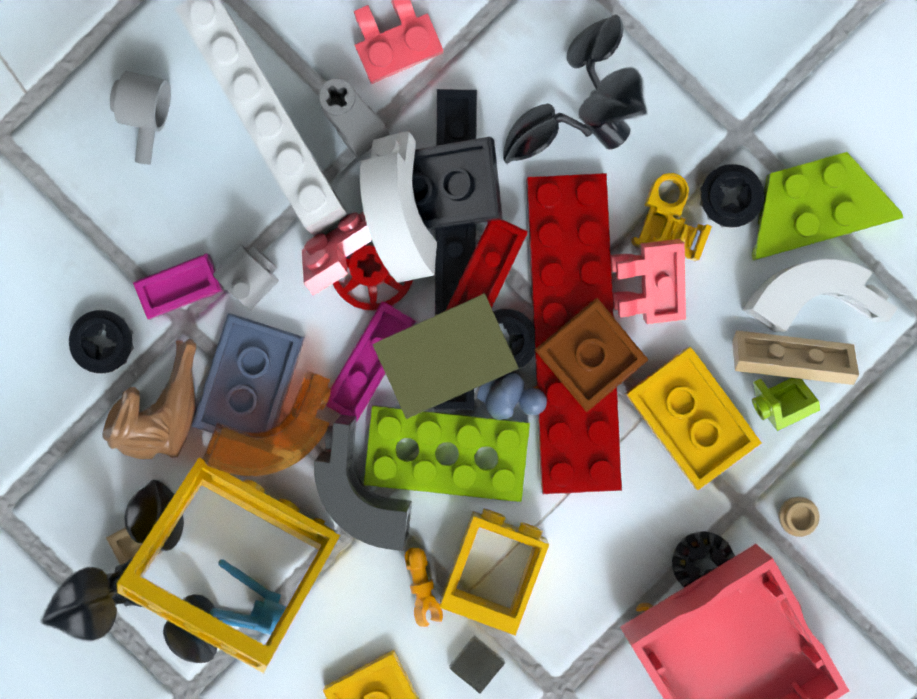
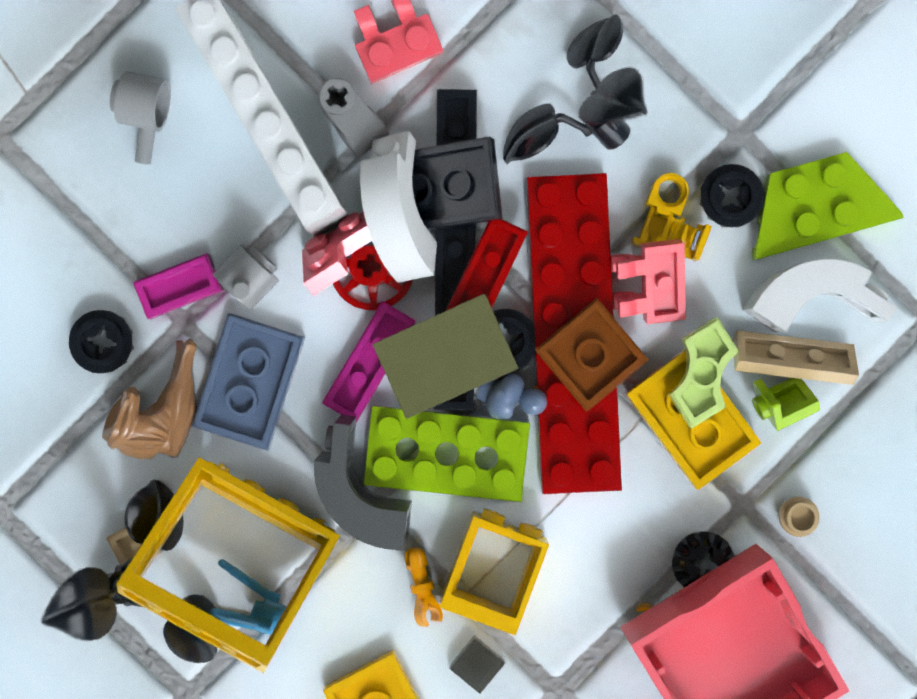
clear orange arch [202,370,331,476] -> none
none -> yellowish green tile [668,317,739,429]

